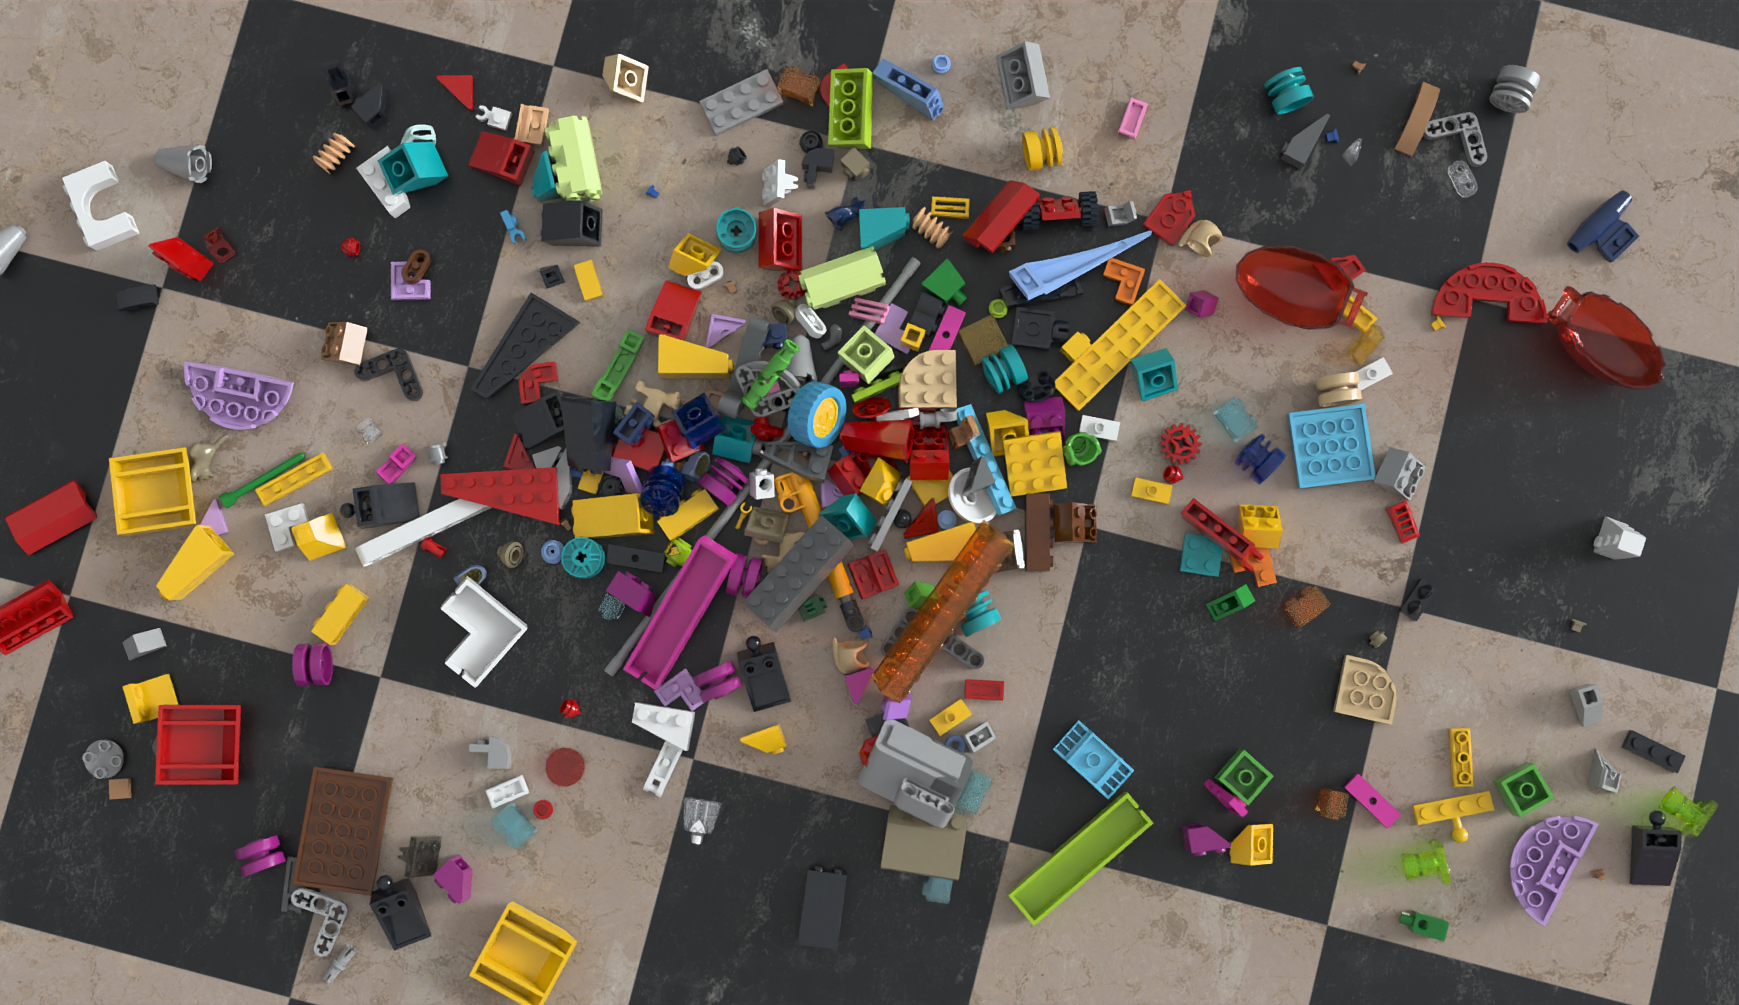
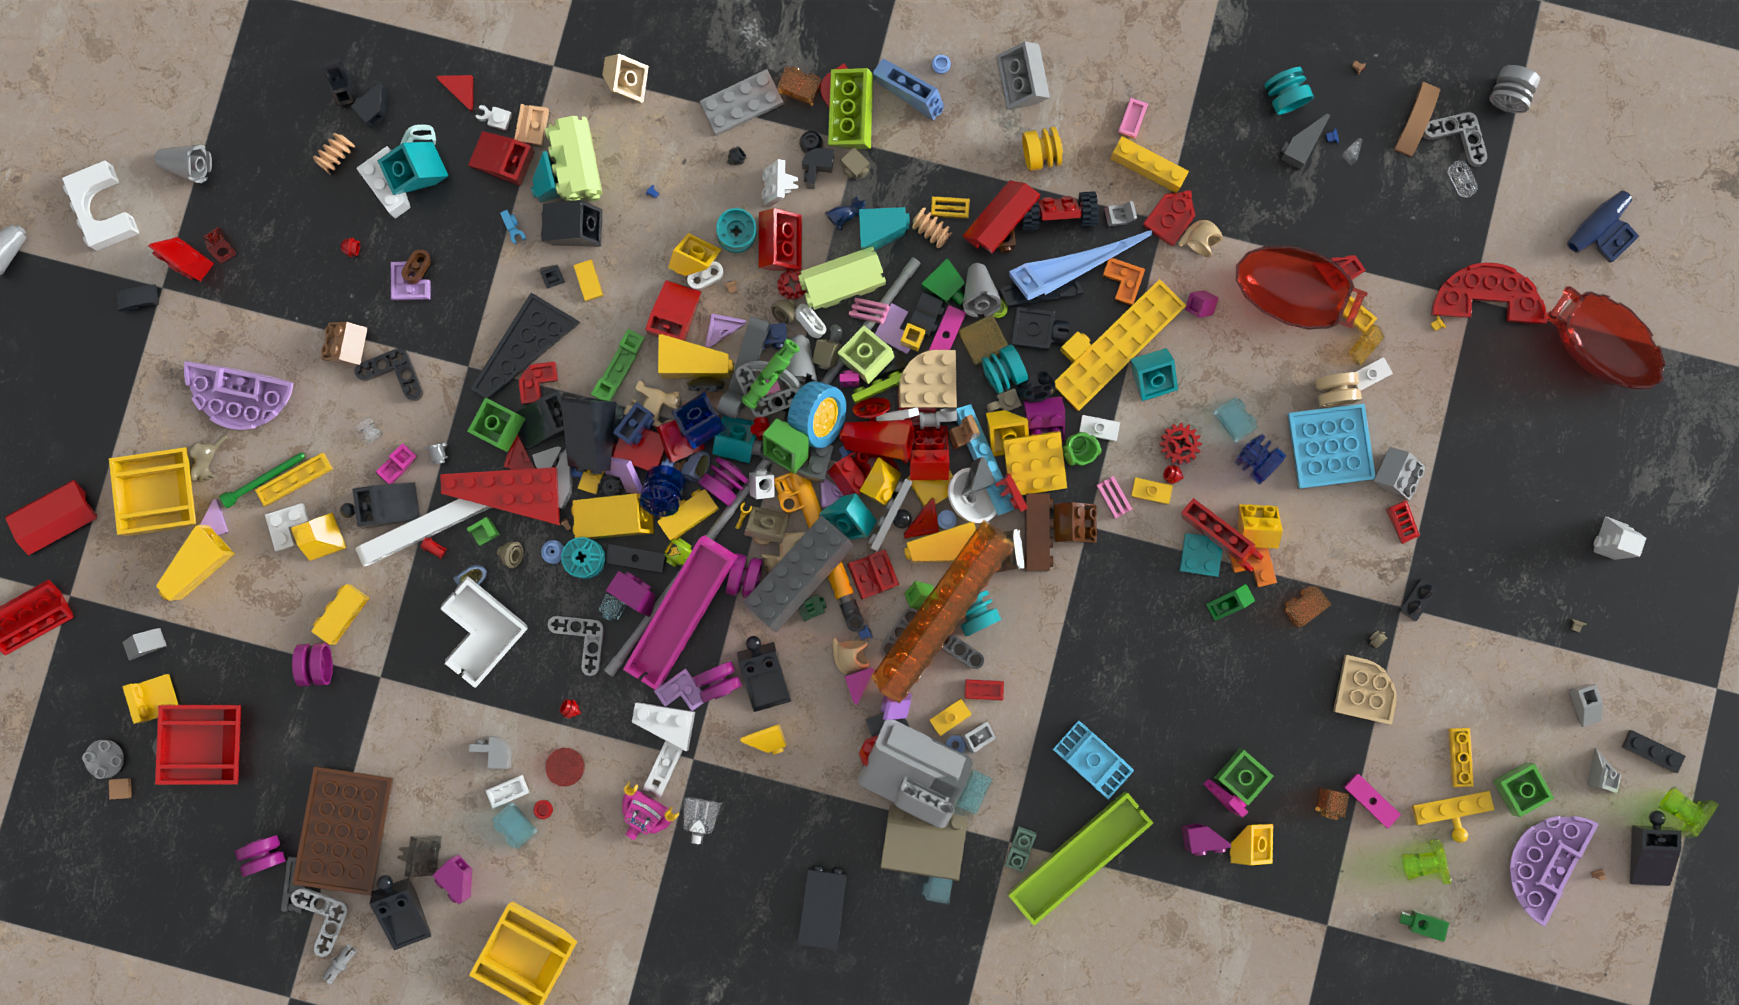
none -> bright green brick [467,398,526,452]
none -> bright green panel [467,517,500,546]
none -> light grey beam [548,616,605,676]
none -> dark pink torso [622,781,679,840]
none -> black dish [687,377,725,392]
none -> bright green brick [763,418,809,474]
none -> dark tan brick [812,339,842,370]
none -> light grey cone [963,263,1001,317]
none -> dark tan plate [986,388,1022,413]
none -> red plate [995,473,1028,512]
none -> sand green slope [1005,826,1037,873]
none -> bright pink tile [1096,476,1132,519]
none -> yellow brick [1110,136,1189,193]

